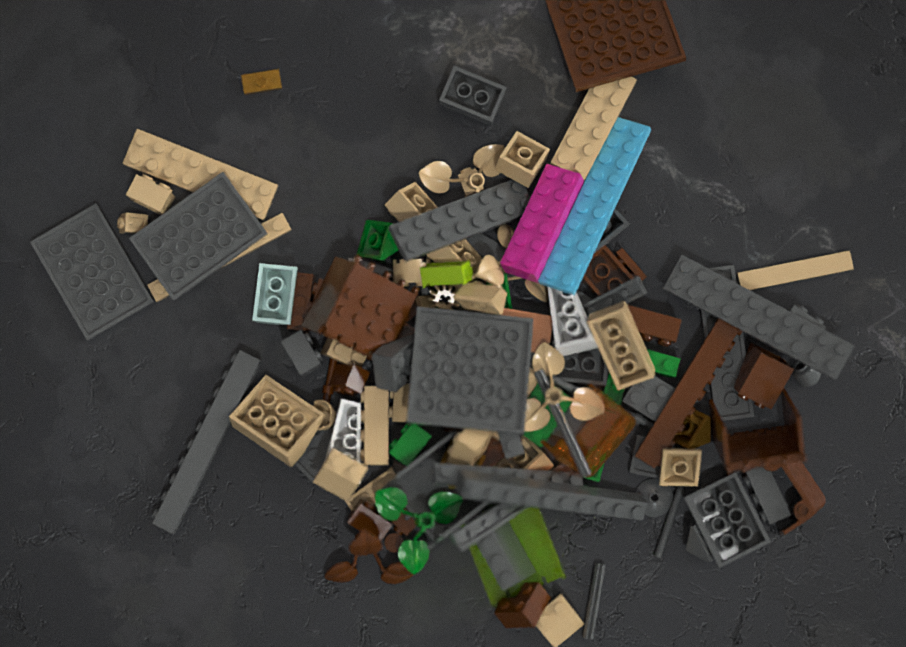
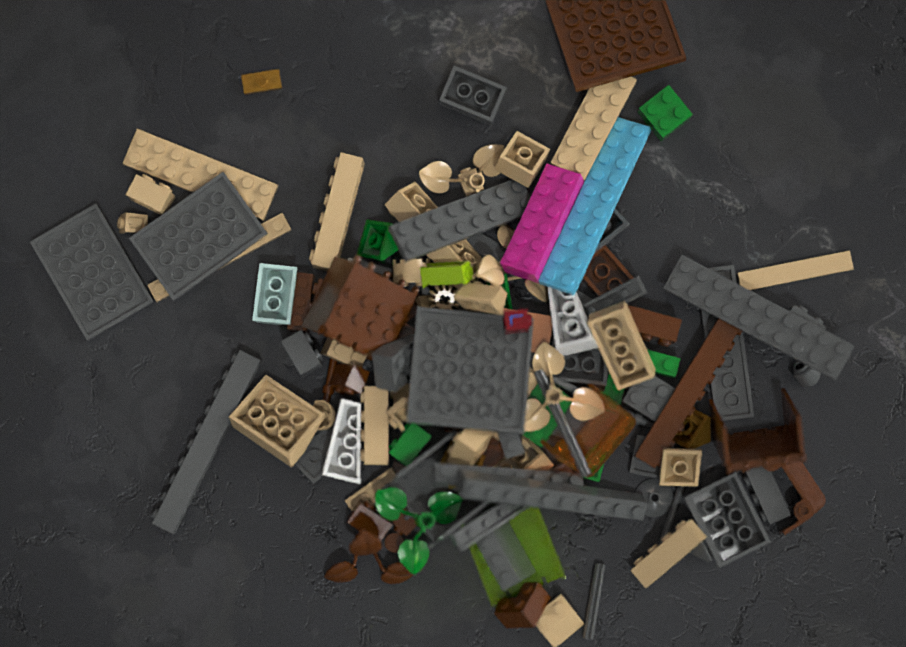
tan slope [313,448,368,501] -> none
reddish brown plate [615,248,647,281] -> none
reddish brown slope [734,343,794,409] -> none
none -> tan brick [309,153,365,272]
none -> tan bracket [386,397,408,432]
none -> dark red brick [502,309,532,335]
none -> tan brick [631,519,707,588]
none -> green brick [637,85,693,141]

